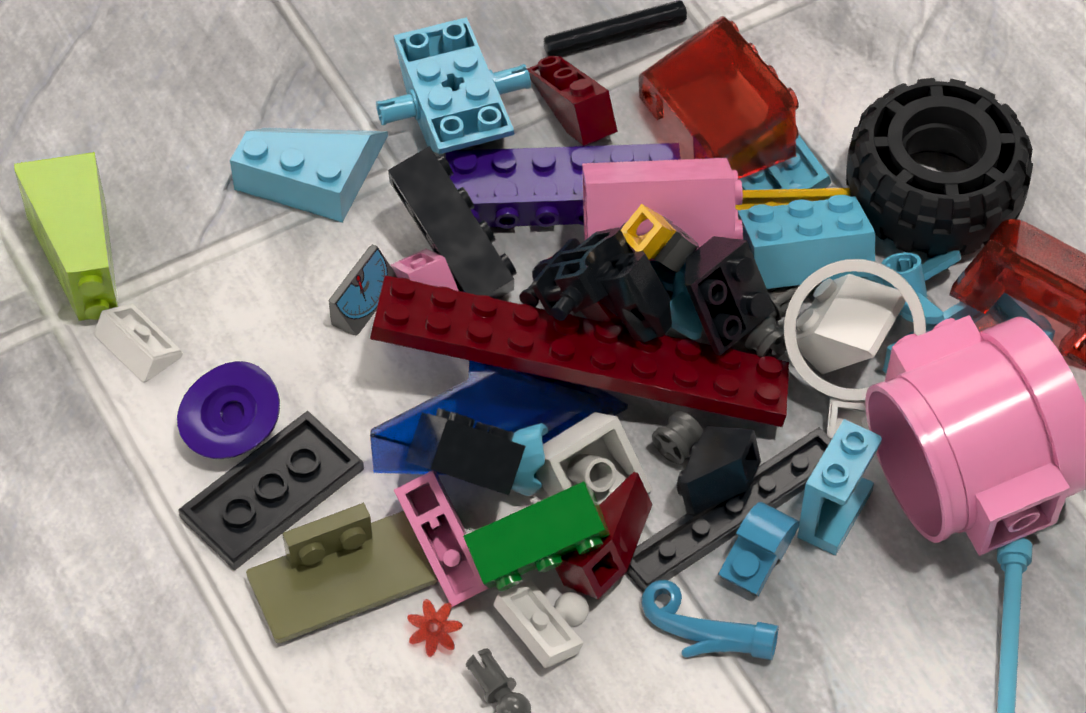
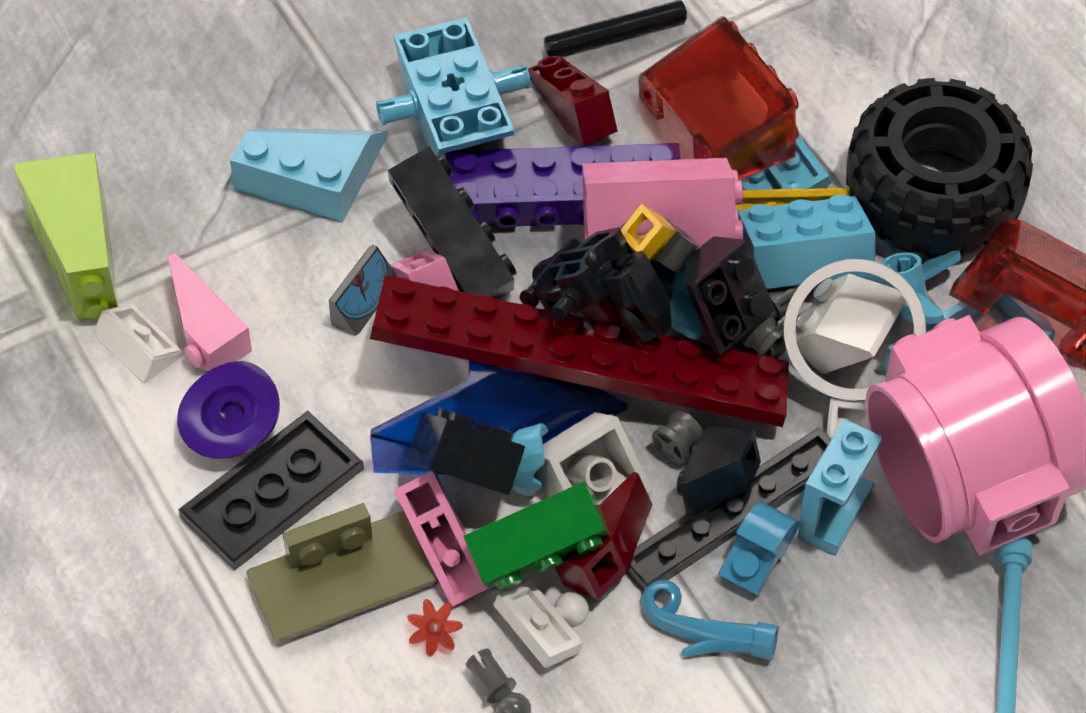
none -> bright pink slope [168,253,252,372]

